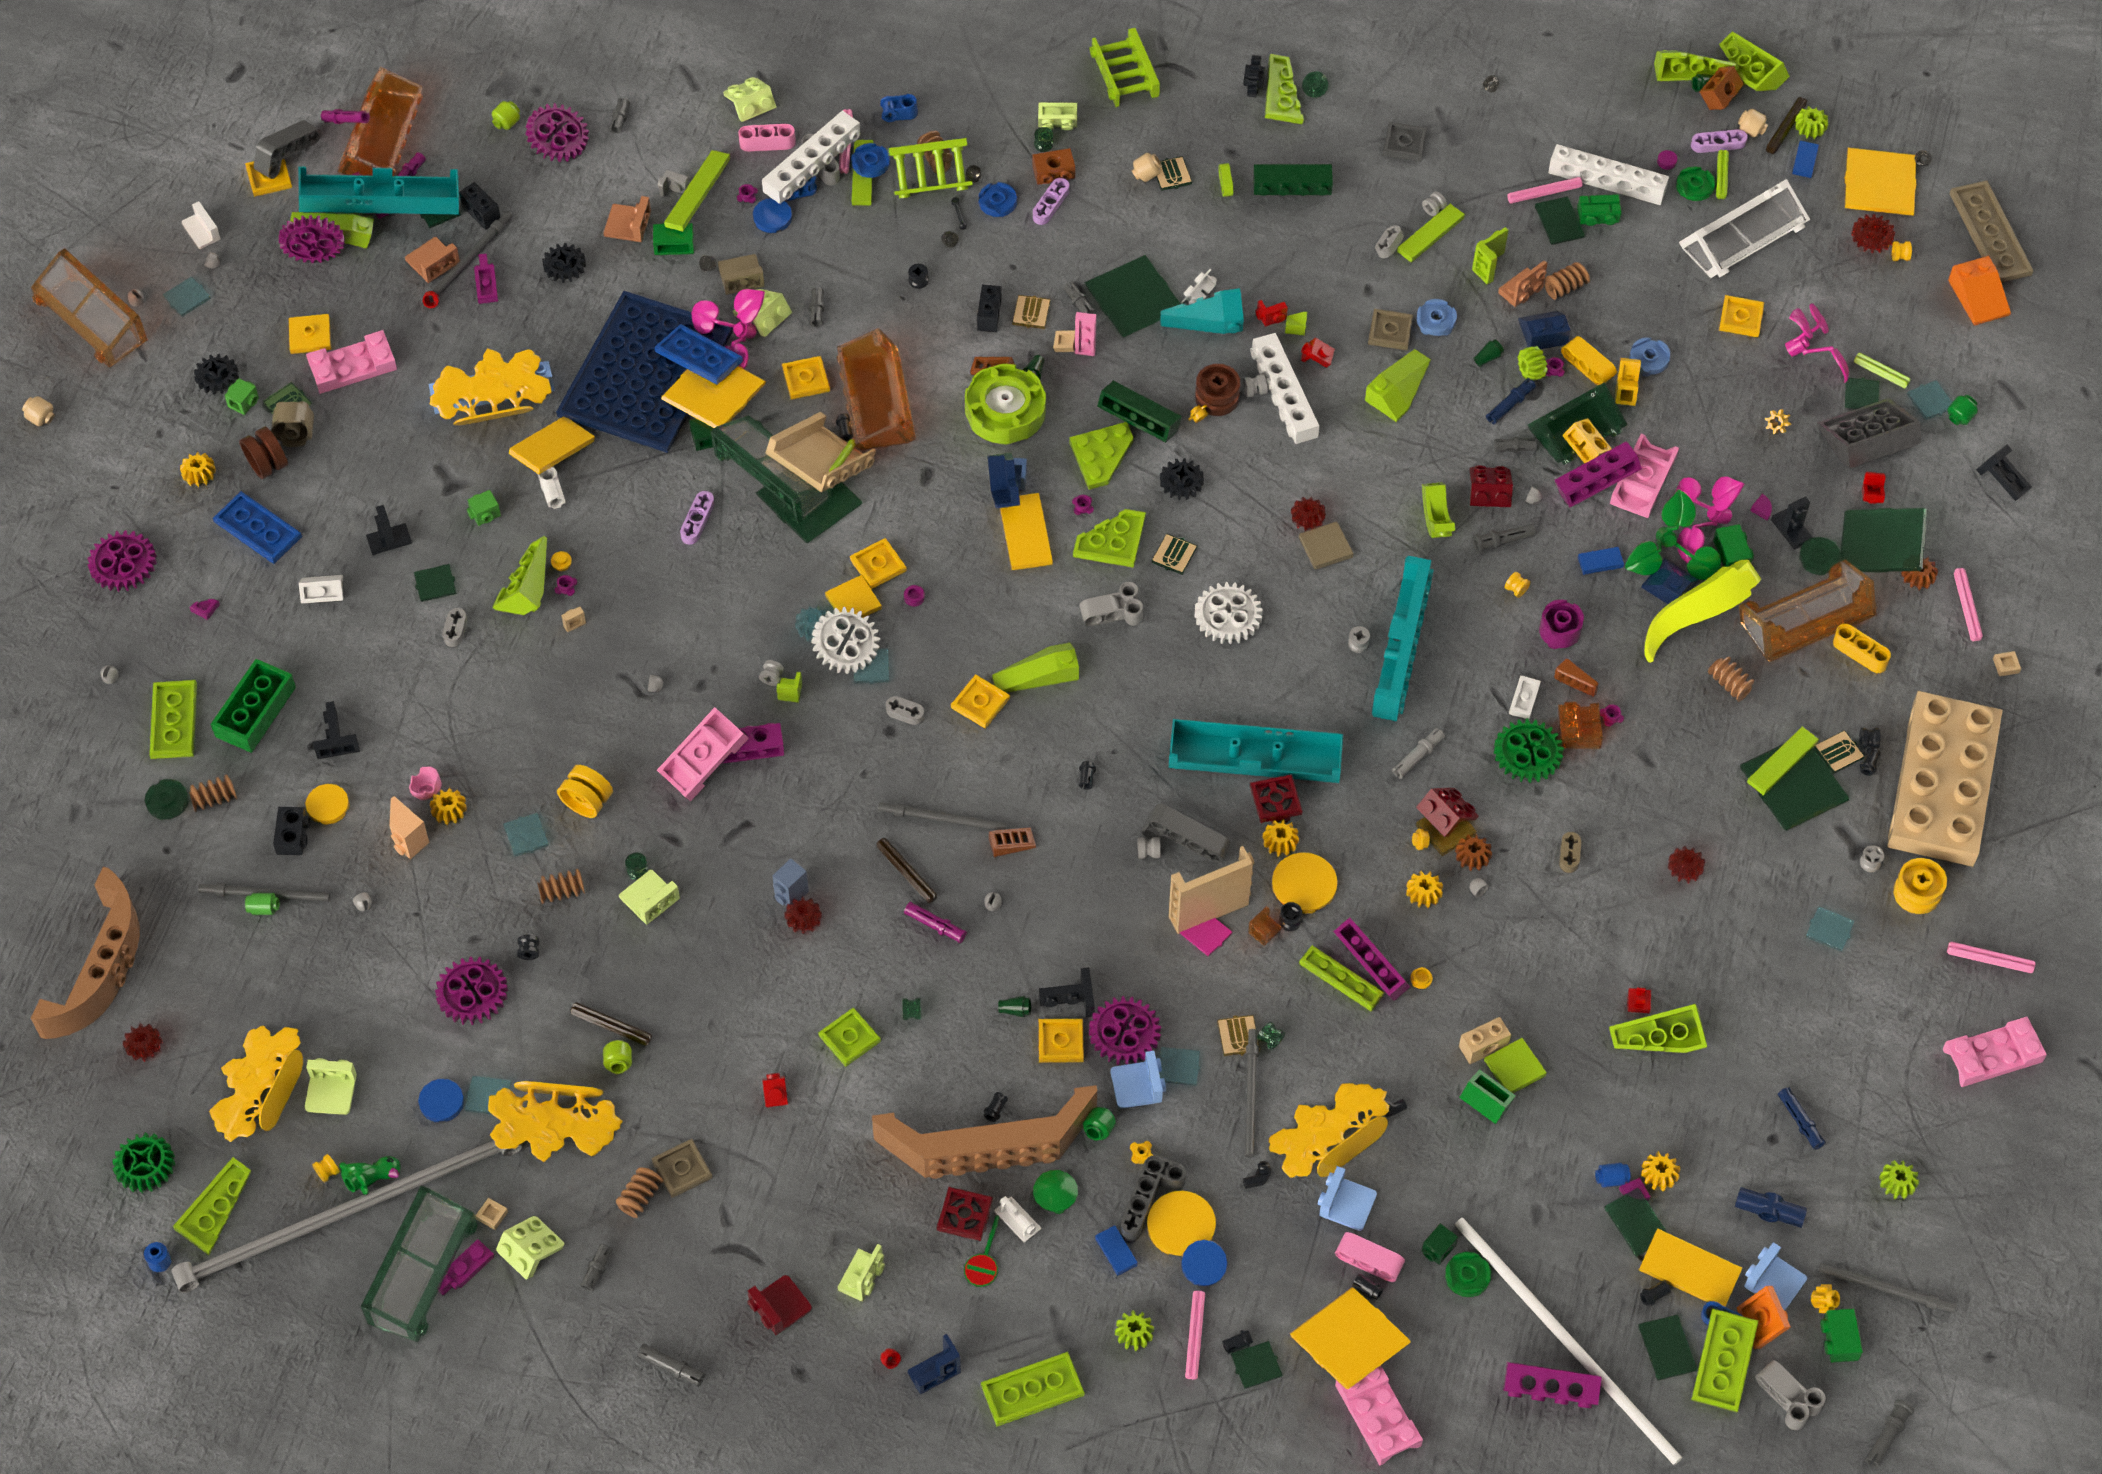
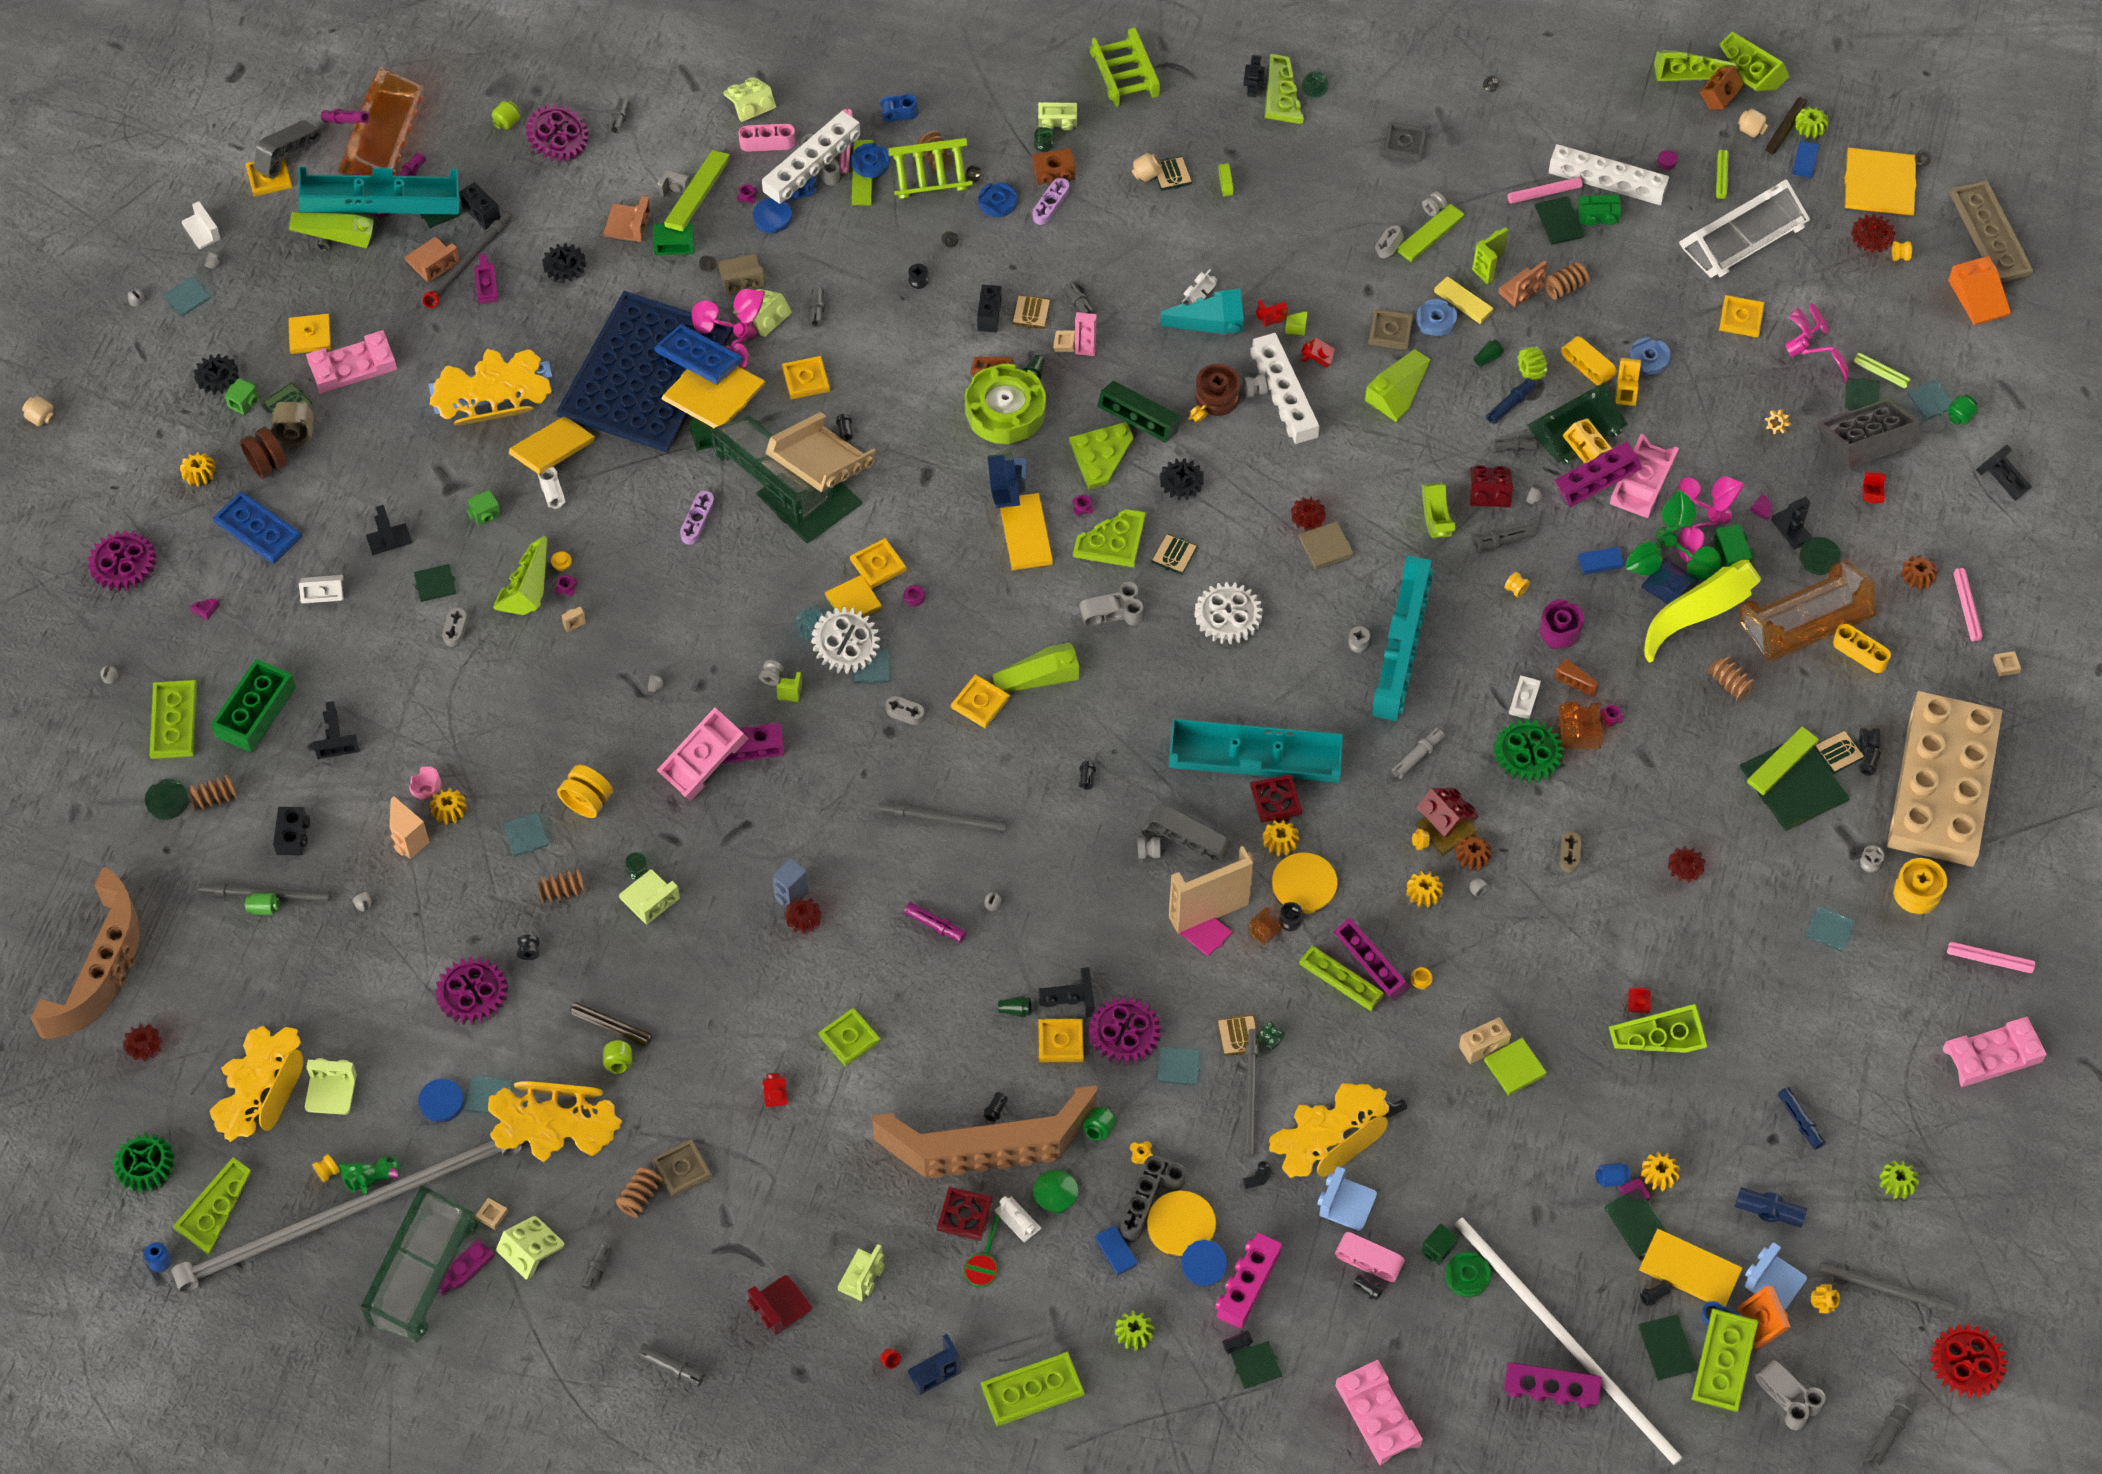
windscreen [31,248,147,368] -> none
magenta gear [279,215,344,263] -> none
yellow tile [305,784,350,825] -> none
lime bar [829,439,856,472] -> none
clear orange windscreen [837,328,916,450] -> none
dark brown axle [876,838,937,903] -> none
clear green wheel [902,998,921,1020] -> none
black hinge [951,197,967,230] -> none
dark orange slope [989,827,1036,857] -> none
clear green piece [1084,255,1181,337] -> none
light blue bracket [1110,1051,1166,1109] -> none
bright pink axle [1185,1291,1205,1380] -> none
dark green brick [1253,164,1333,196] -> none
yellow piece [1290,1287,1411,1390] -> none
green piece [1459,1069,1516,1124] -> none
dark blue slope [1518,311,1571,350] -> none
magenta plate [1546,357,1565,377] -> none
green tile [1676,166,1716,201] -> none
dark green cone [1691,74,1713,93] -> none
lavender beam [1691,129,1747,153] -> none
green piece [1820,1309,1863,1363] -> none
clear green piece [1839,508,1928,573] -> none
none -> dark pink brick [1215,1232,1282,1329]
none -> light yellow tile [1434,276,1494,324]
none -> red gear [1930,1323,2008,1399]

